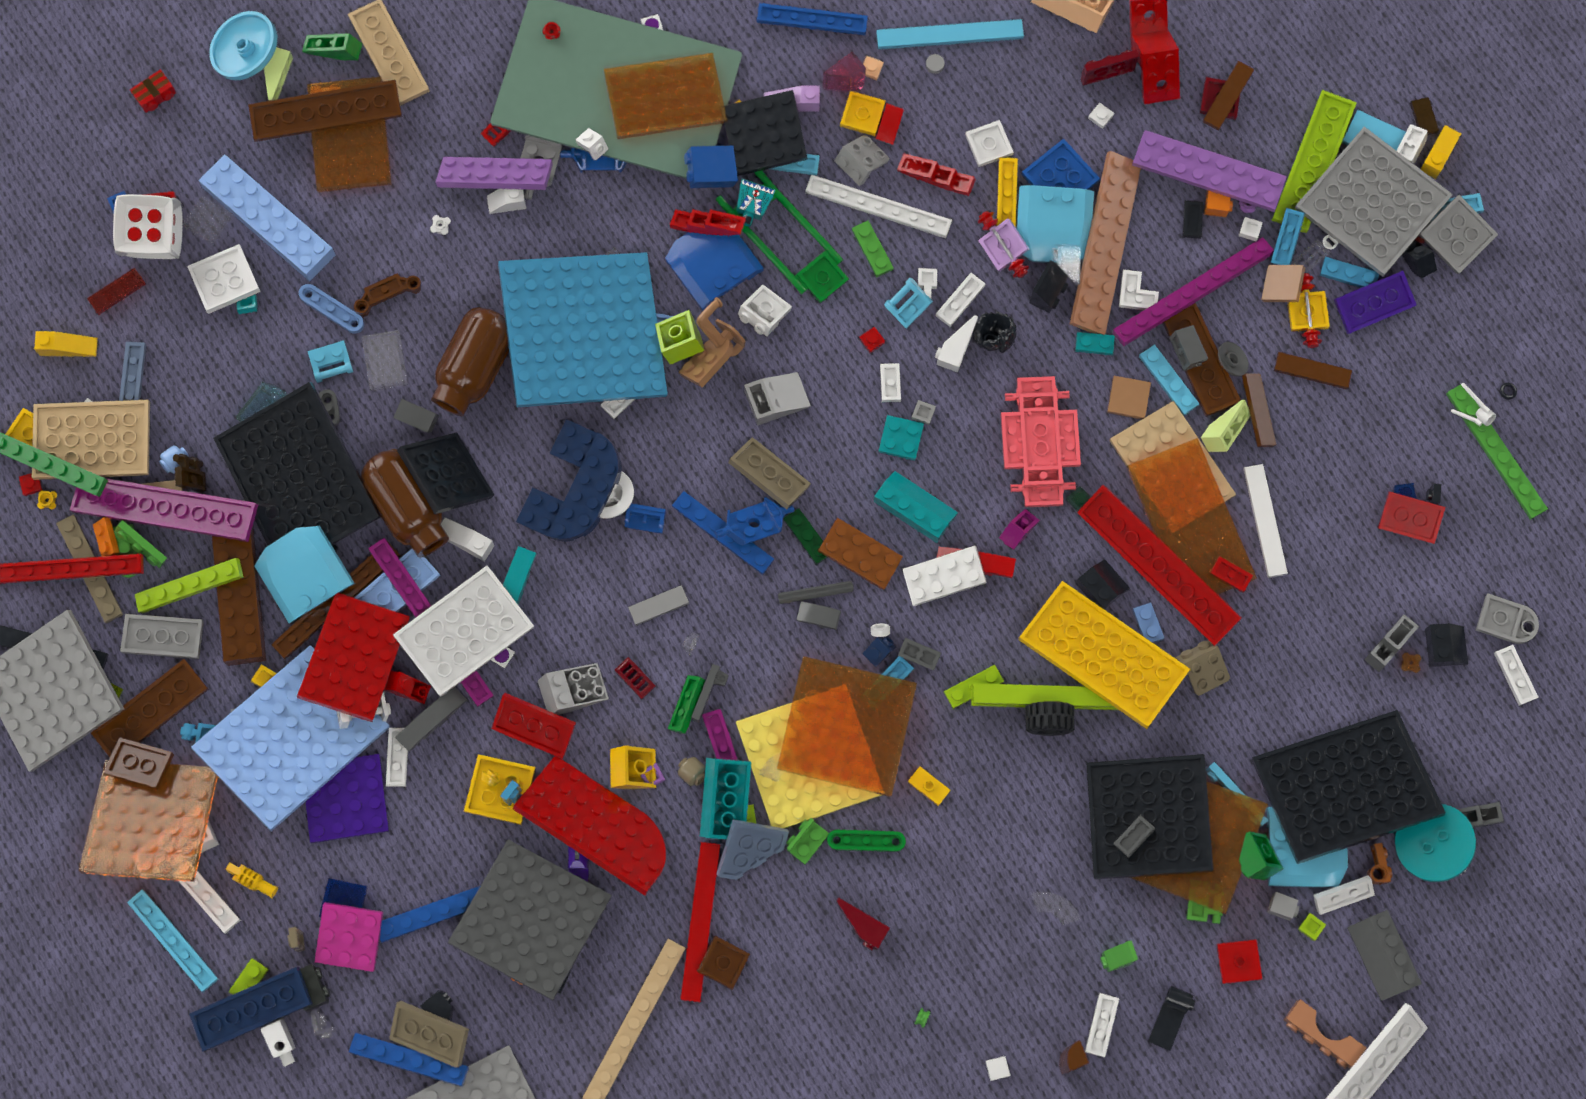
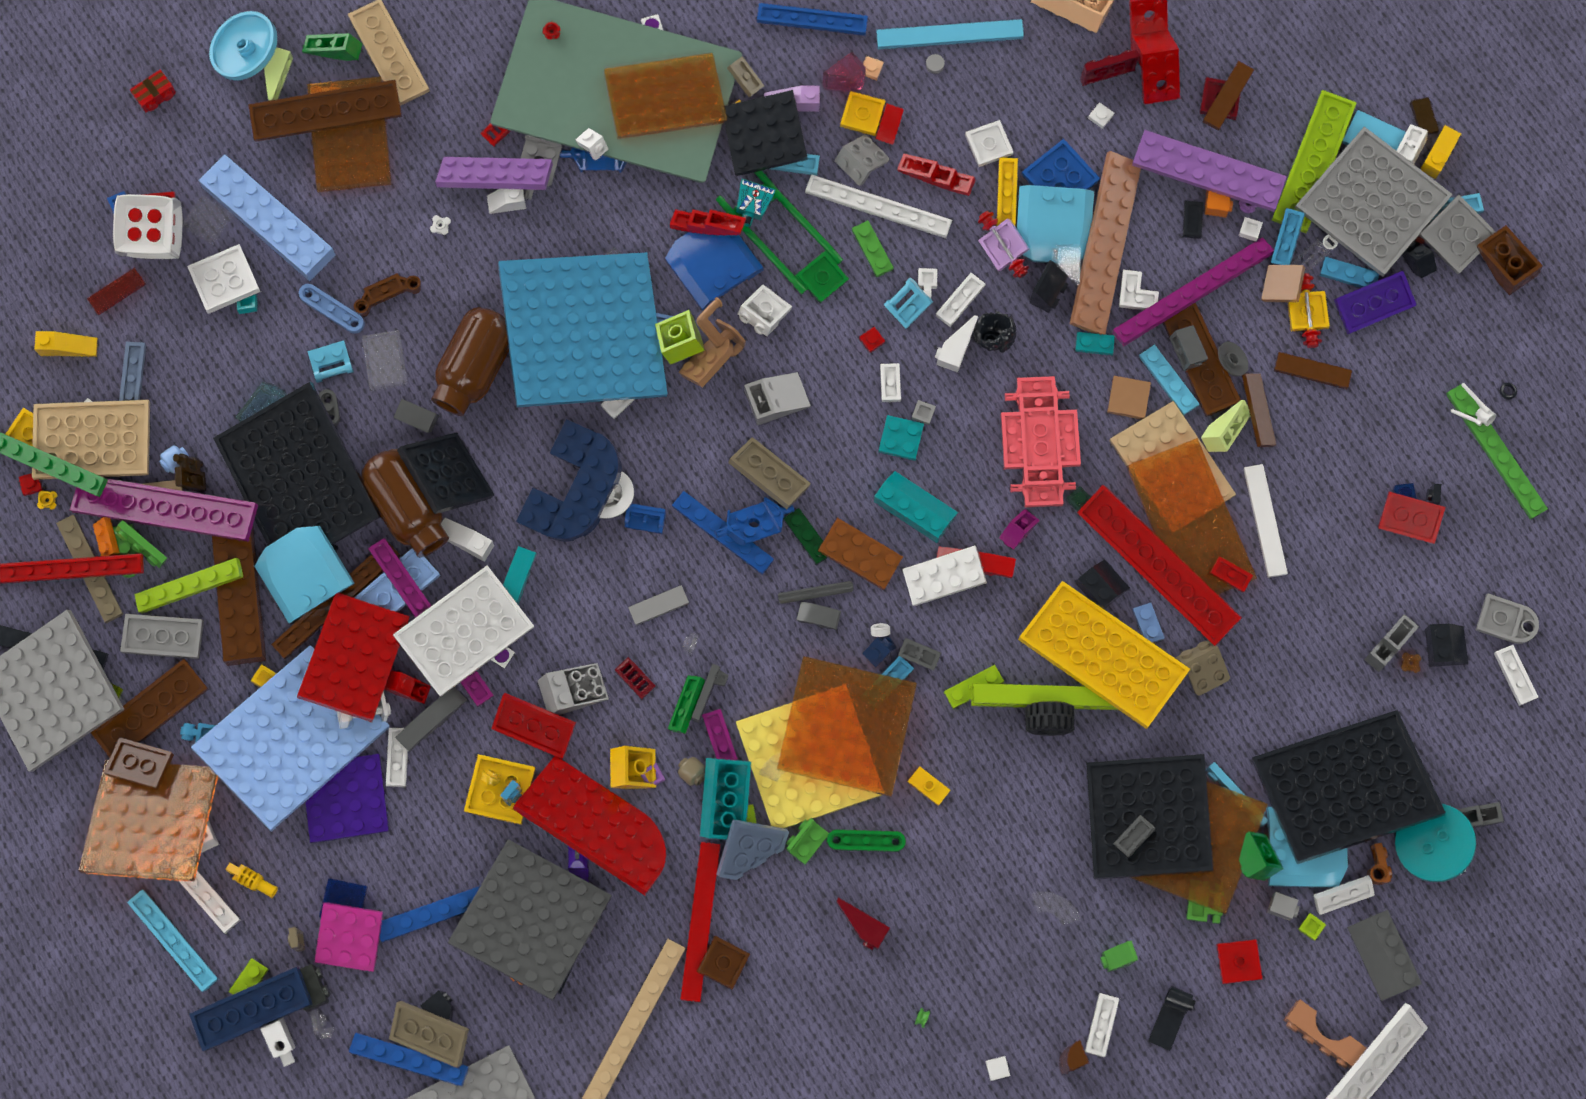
blue brick [684,146,738,188] -> none
none -> dark tan plate [727,56,764,97]
none -> reddish brown slope [1477,225,1543,296]

